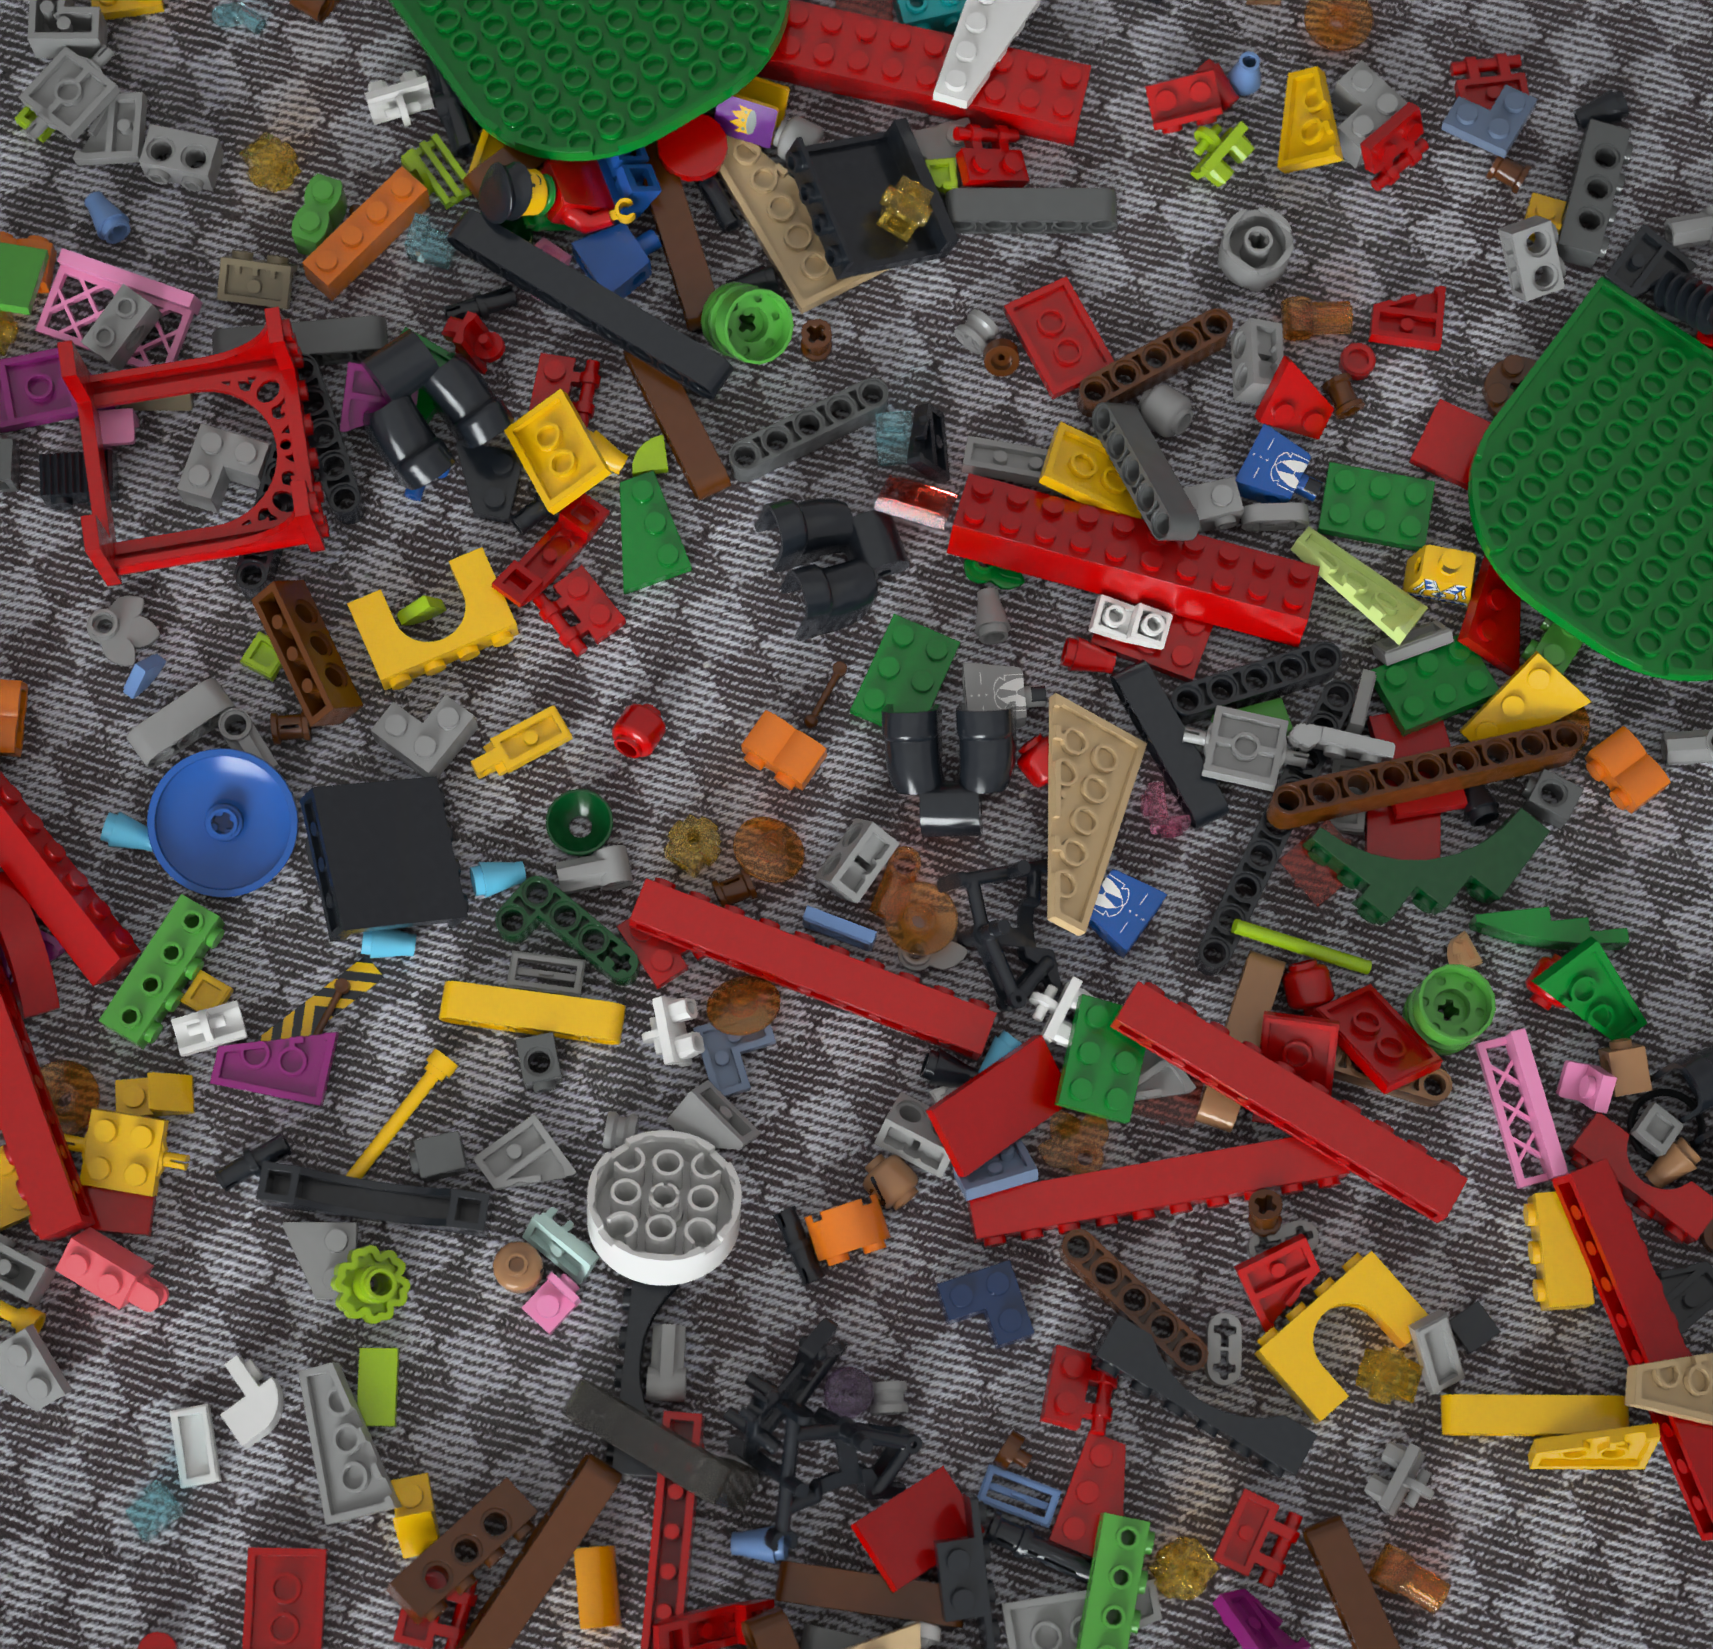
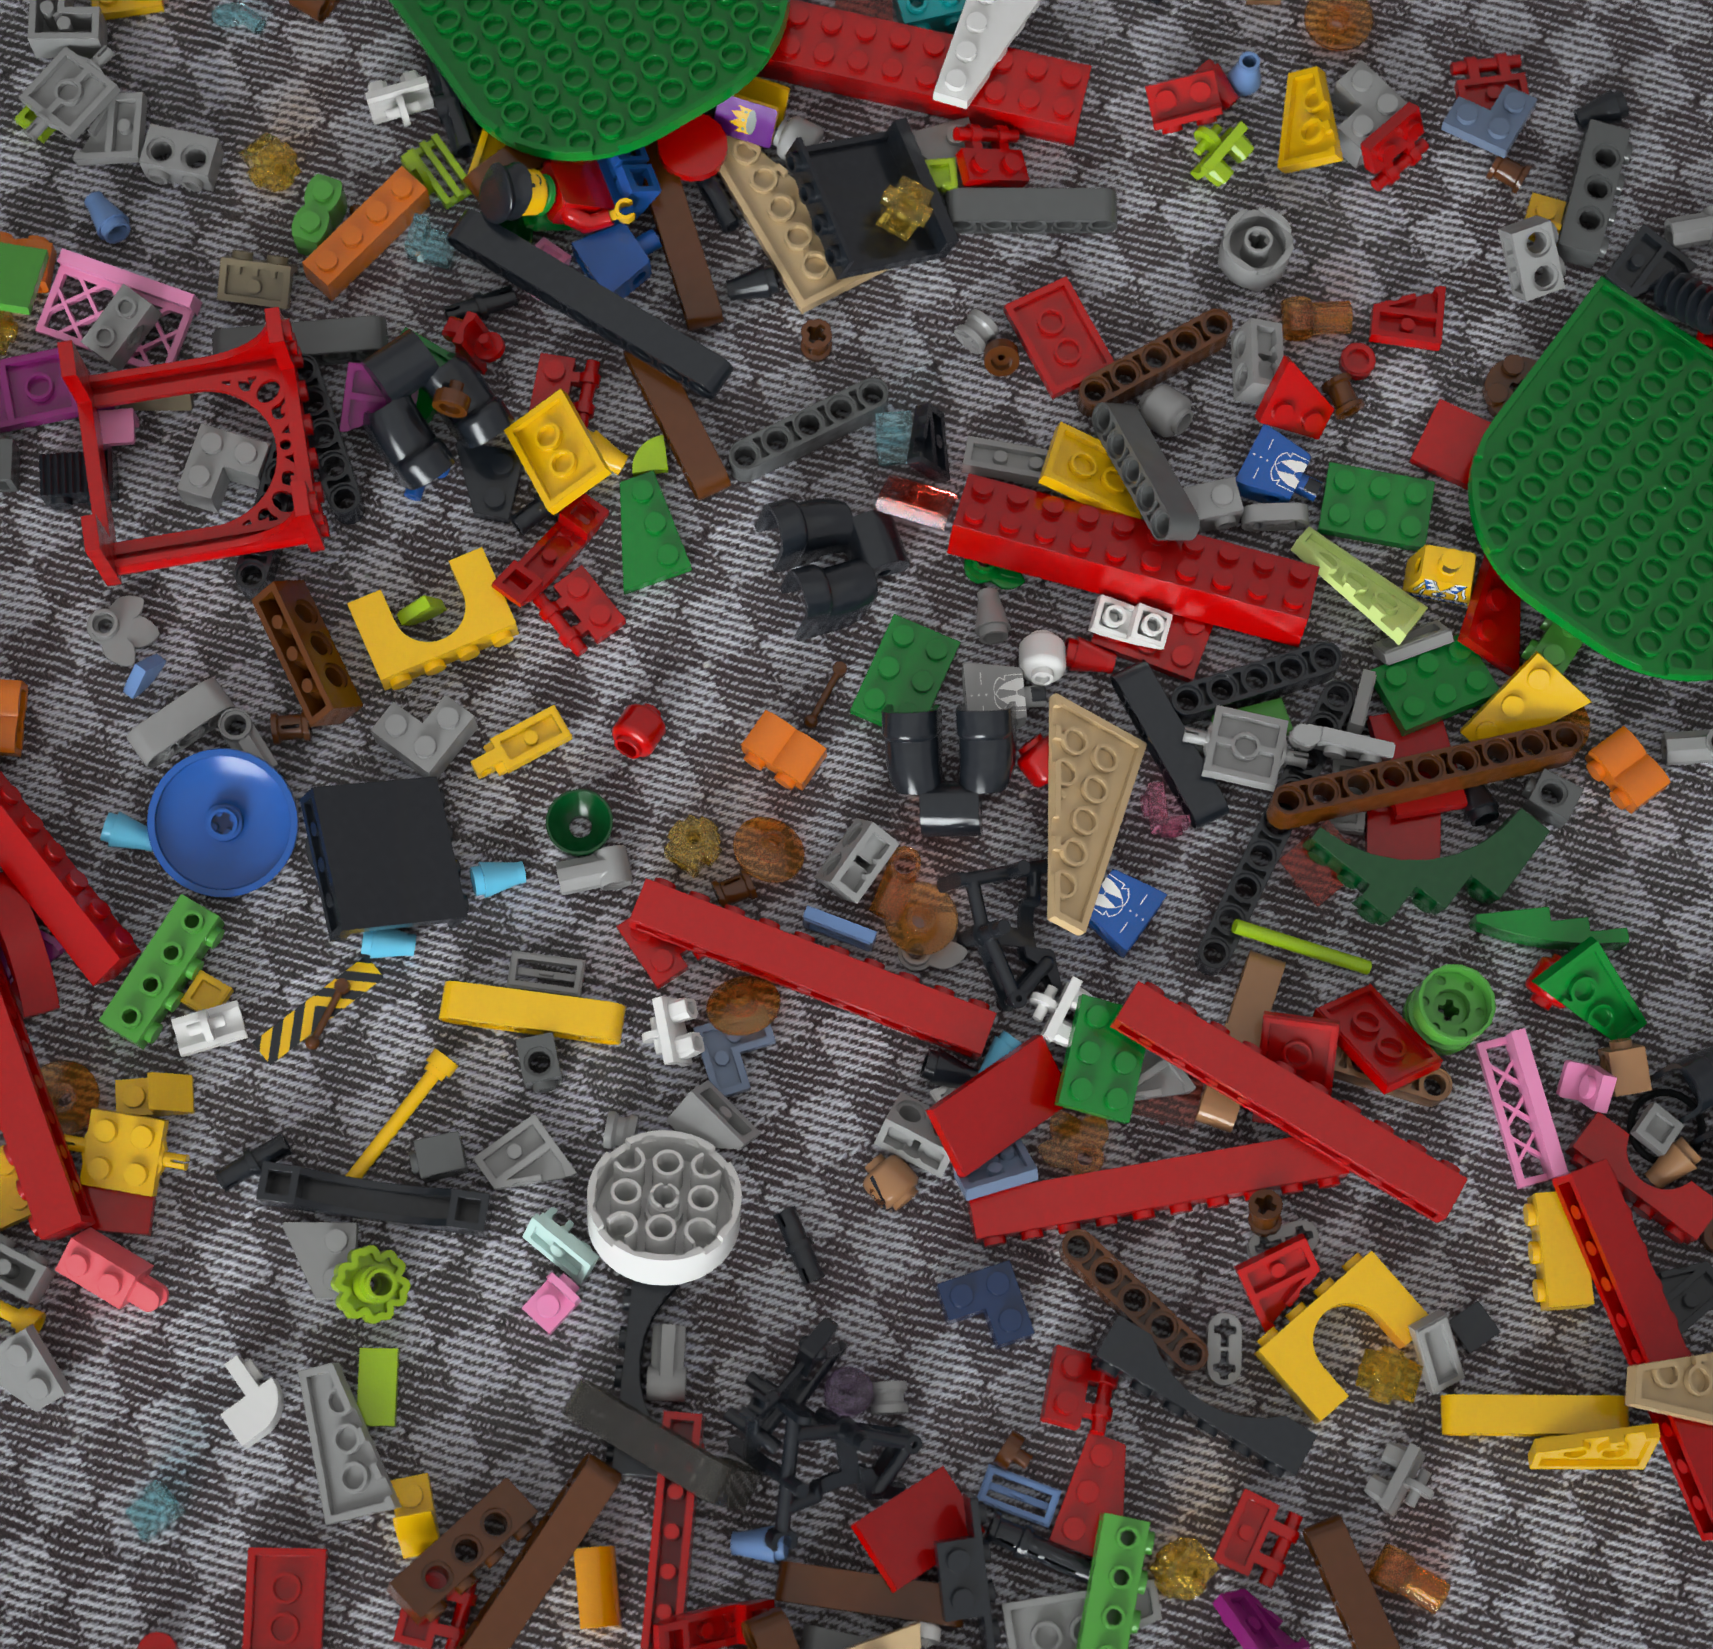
white tile [169,1404,222,1489] -> none
magenta wing [210,1032,339,1106] -> none
lime tile [240,631,282,682] -> none
medium nougat head [493,1241,544,1294] -> none
dark green beam [495,875,640,986] -> none
bright green wheel [701,282,794,365] -> none
orange brick [804,1193,891,1267] -> none
red head [1282,959,1335,1016] -> none
light nougat tile [1447,931,1483,969] -> none
none -> reddish brown tile [432,380,471,418]
none -> white head [1019,630,1066,686]

